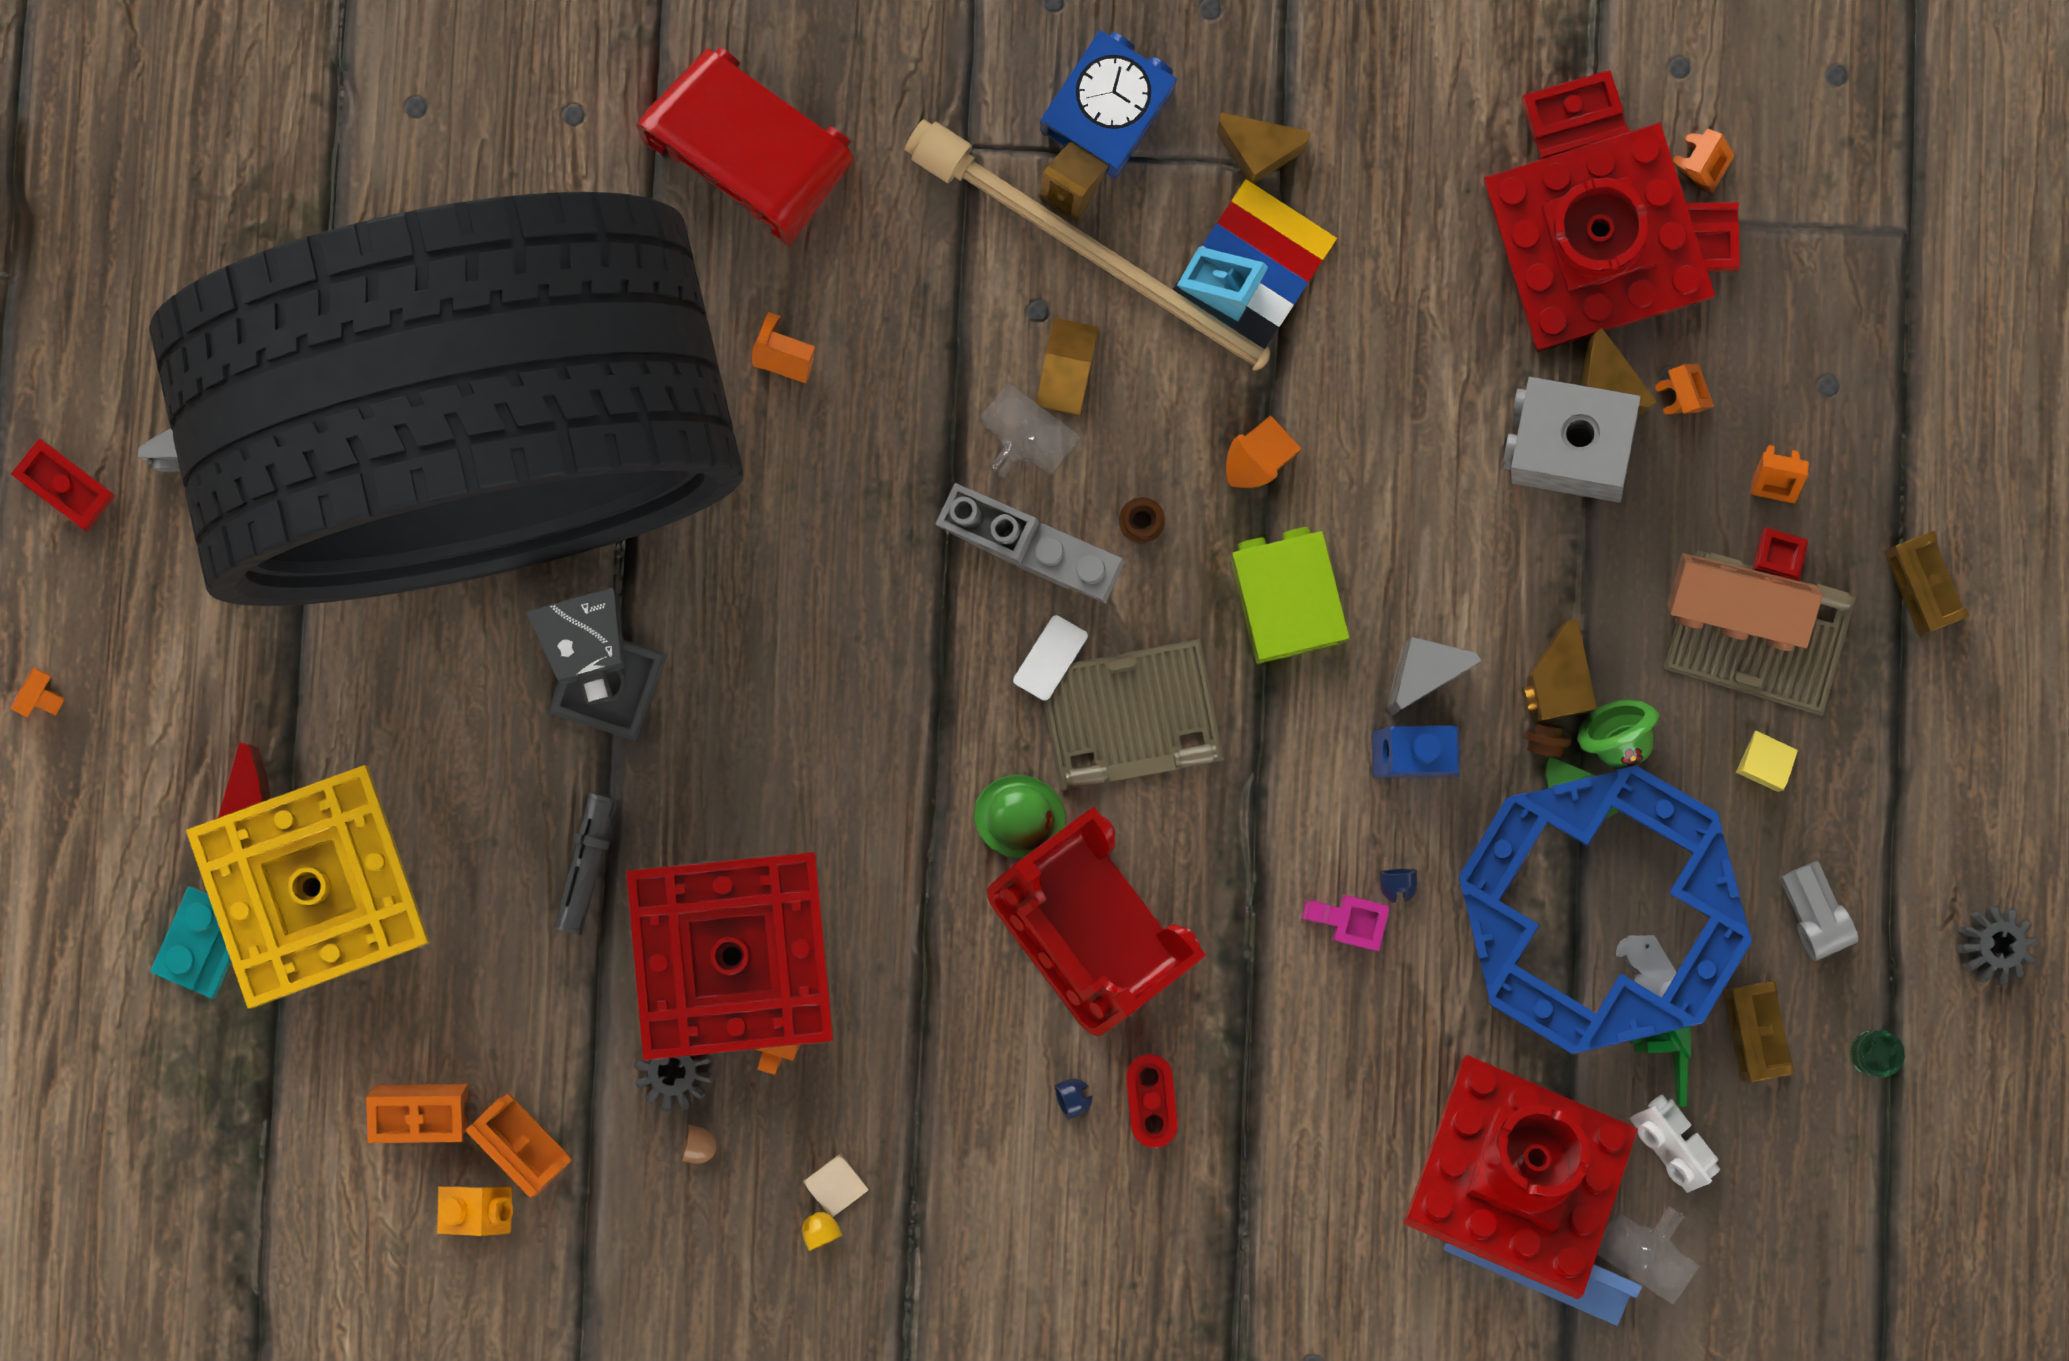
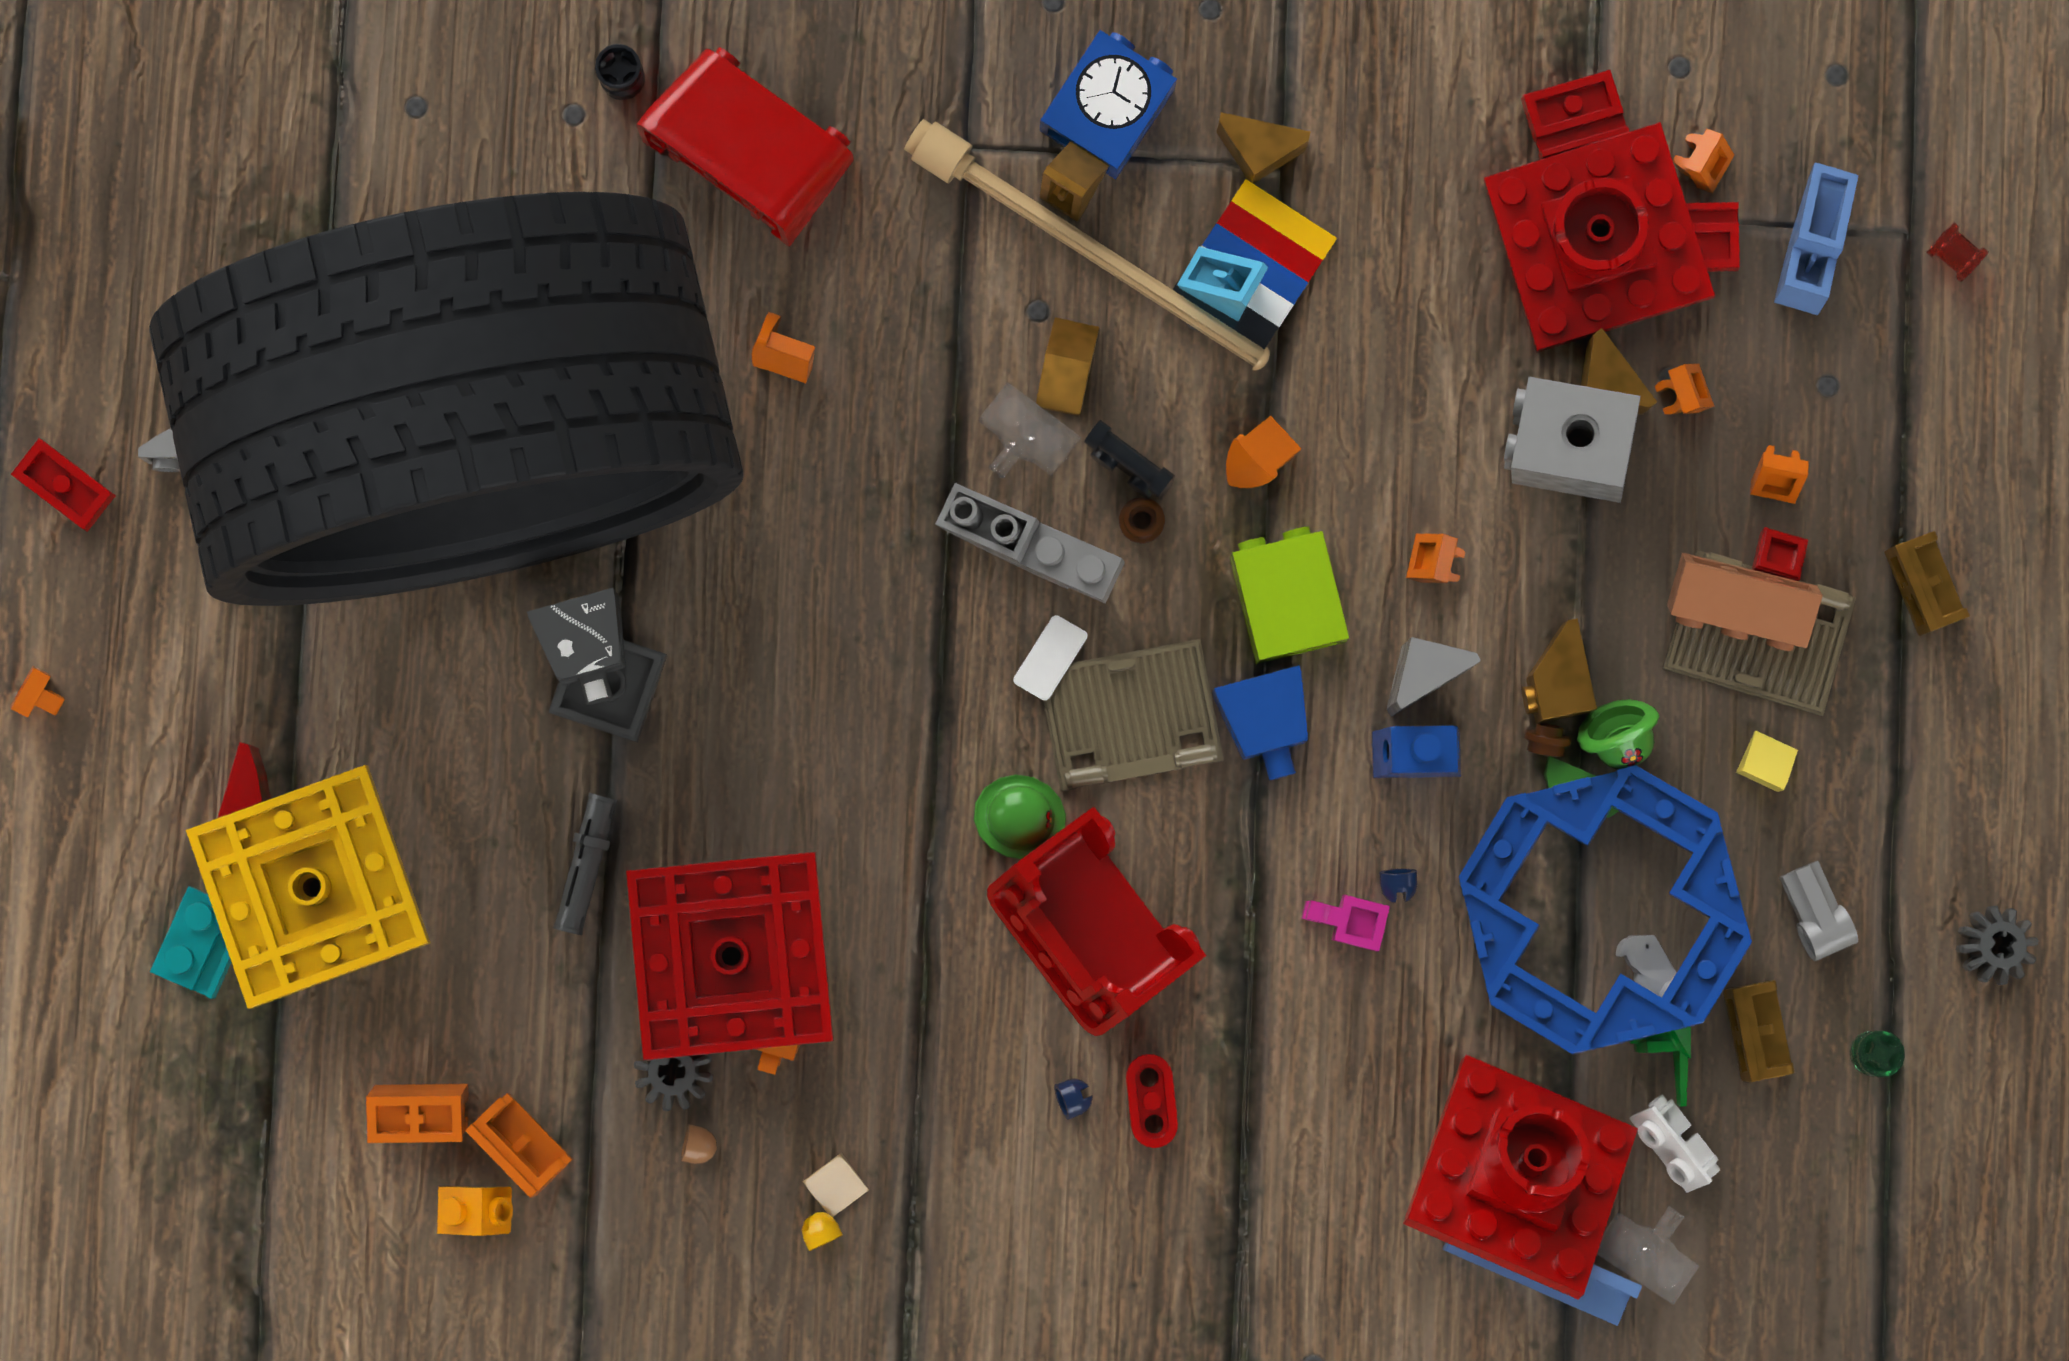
none -> black wheel [595,44,645,100]
none -> black plate [1084,420,1175,500]
none -> blue torso [1212,665,1308,781]
none -> orange tile [1406,533,1465,583]
none -> medium blue slope [1774,162,1859,315]
none -> clear red bush [1926,222,1989,283]

